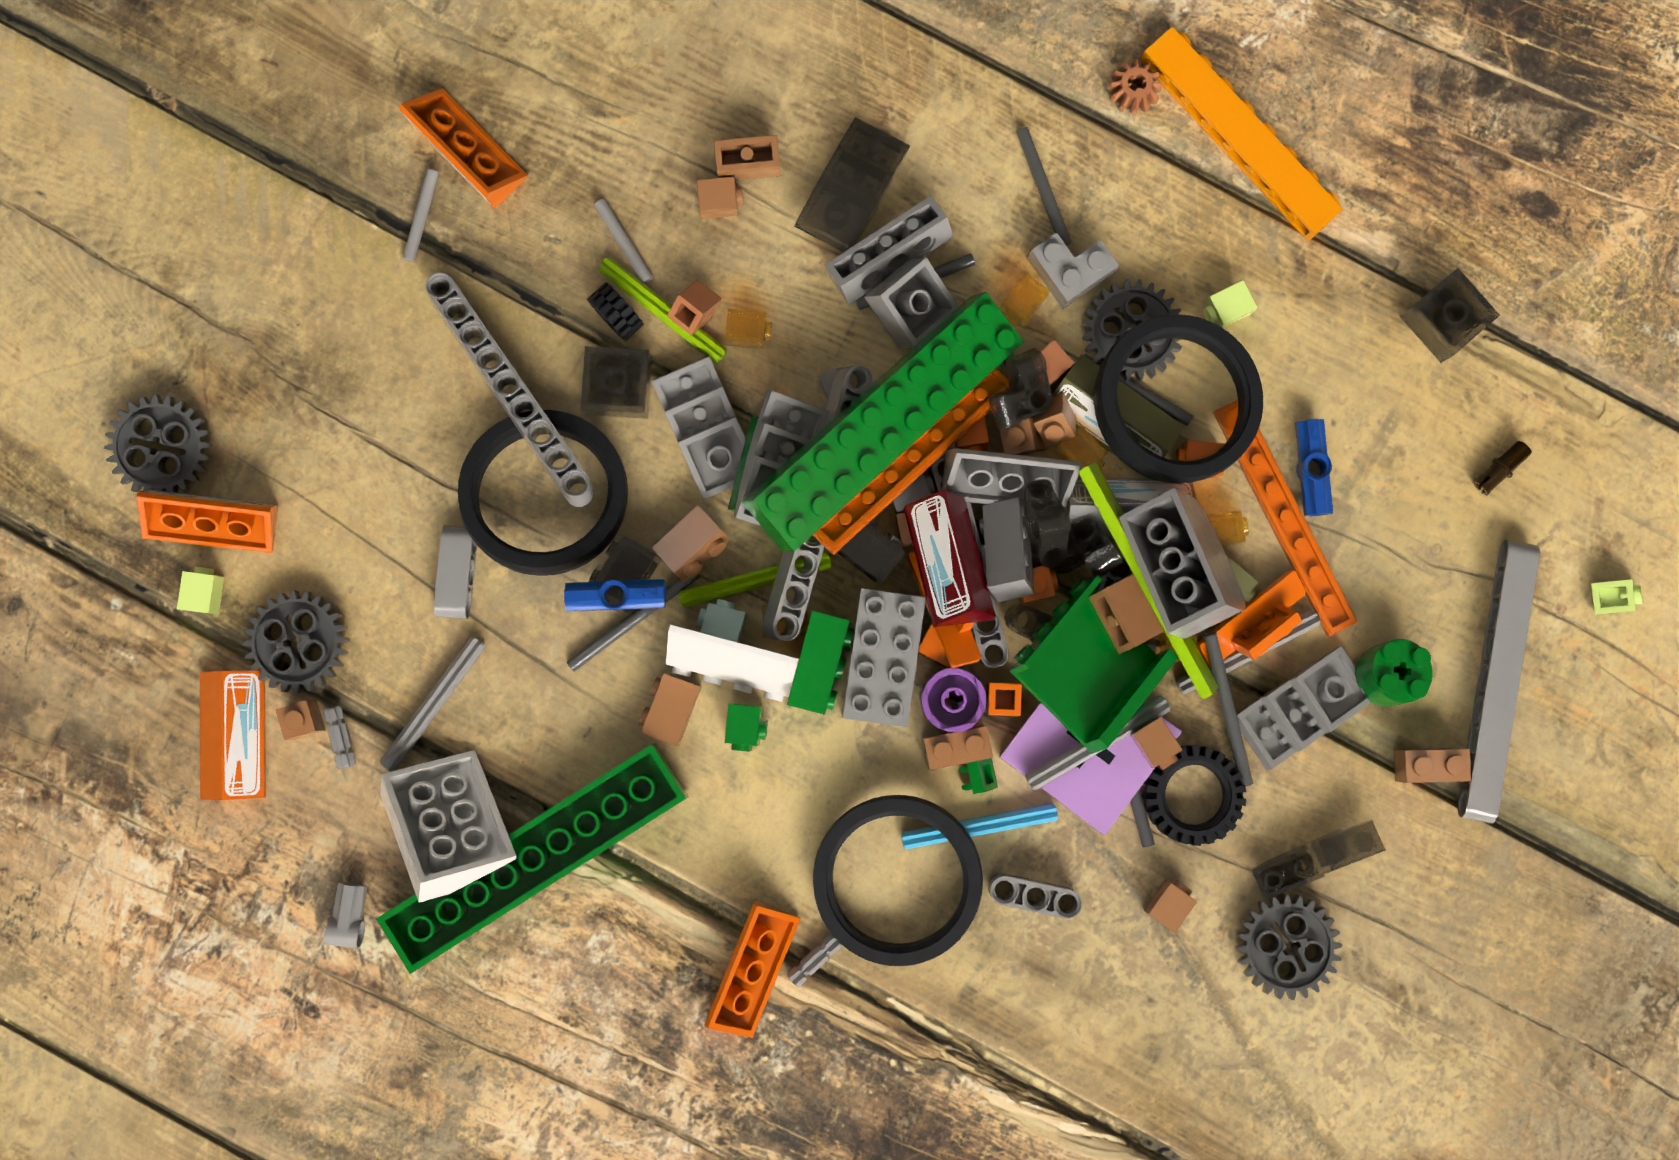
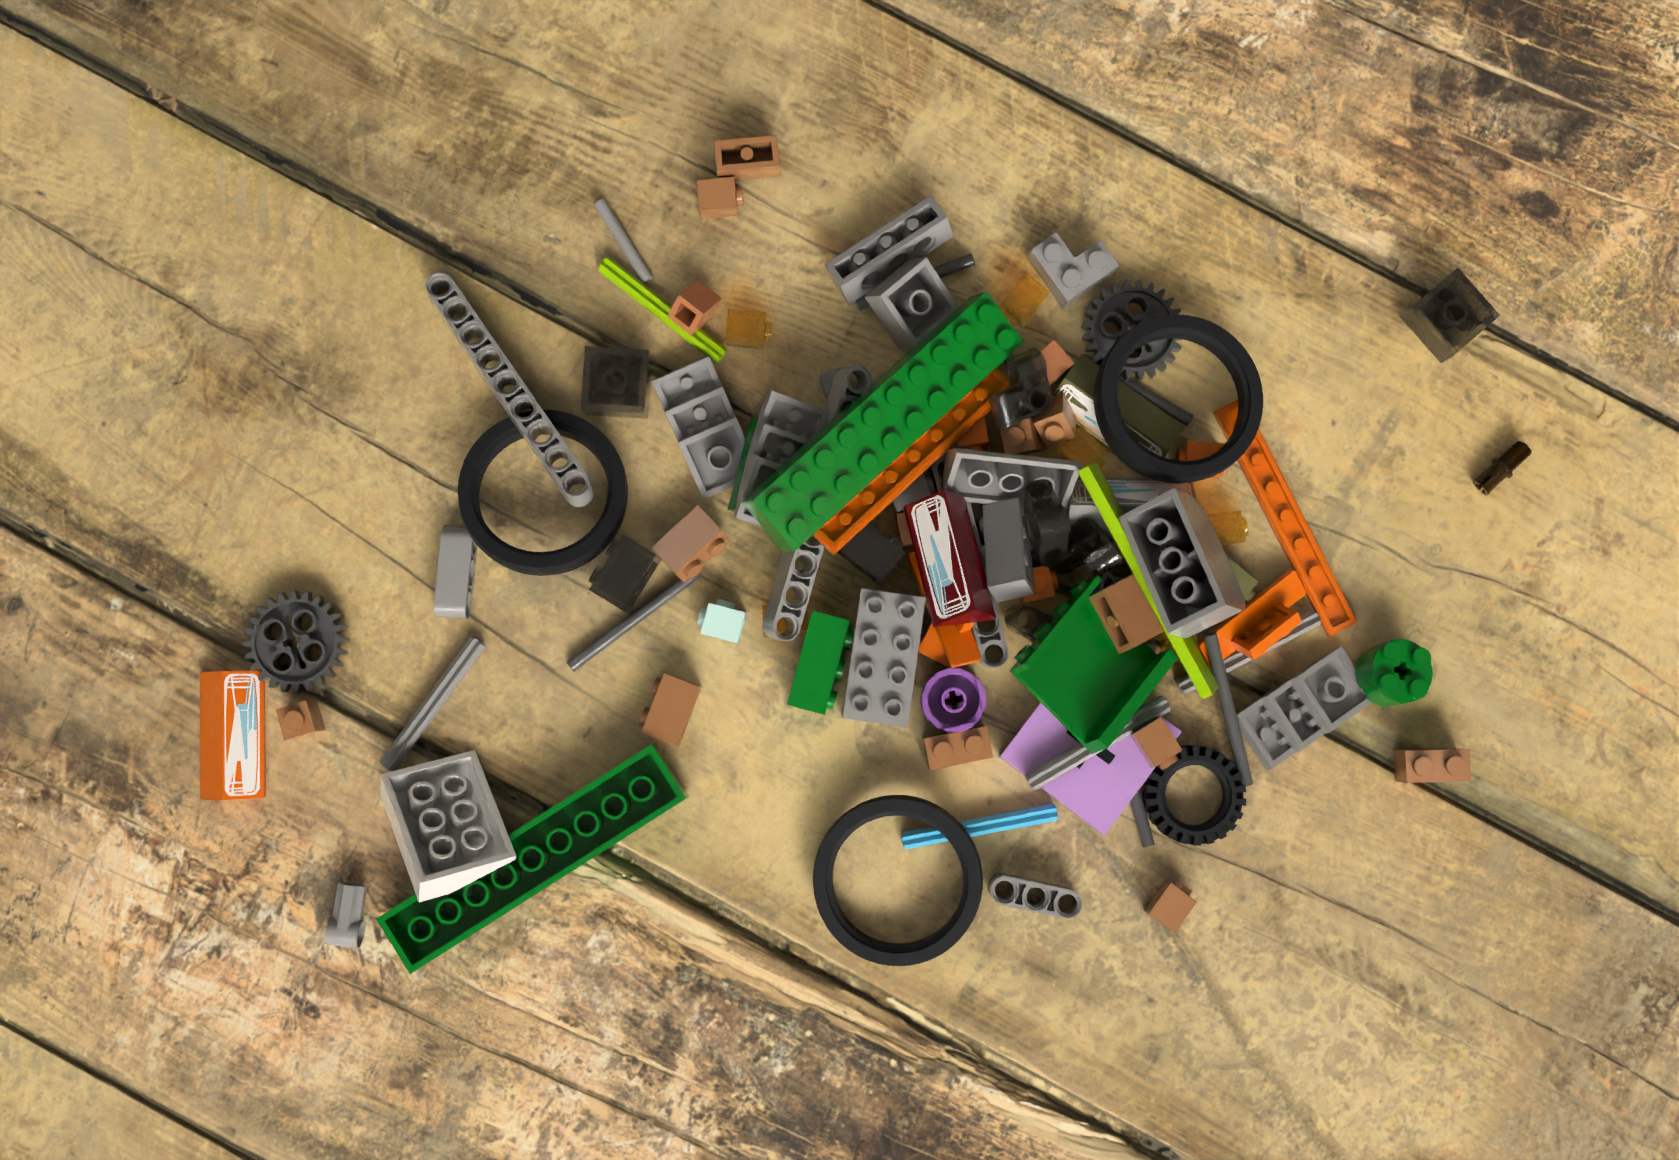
dark grey gear [104,395,213,493] -> none
orange slope [136,489,278,553] -> none
yellowish green brick [177,567,224,615] -> none
light grey axle [323,706,356,769] -> none
orange slope [399,88,528,209] -> none
light grey bar [402,169,439,263] -> none
blue piece [564,579,666,612] -> none
black tyre [587,282,644,342] -> none
white slope [666,625,799,702] -> none
lime axle [679,552,832,608] -> none
orange slope [704,899,801,1038] -> none
green brick [724,704,768,752] -> none
light grey axle [787,934,842,987] -> none
clear smoke slope [794,117,910,252] -> none
green tile [958,758,998,794] -> none
orange brick [985,683,1022,716] -> none
dark grey bar [1016,127,1072,246] -> none
nougat gear [1108,59,1162,116] -> none
light orange brick [1140,26,1343,242] -> none
yellowish green brick [1203,280,1257,328] -> none
dark grey gear [1235,893,1342,1000] -> none
clear smoke slope [1252,819,1386,900] -> none
blue piece [1295,419,1333,517] -> none
light grey beam [1458,540,1540,823] -> none
yellowish green bracket [1591,579,1643,615] -> none

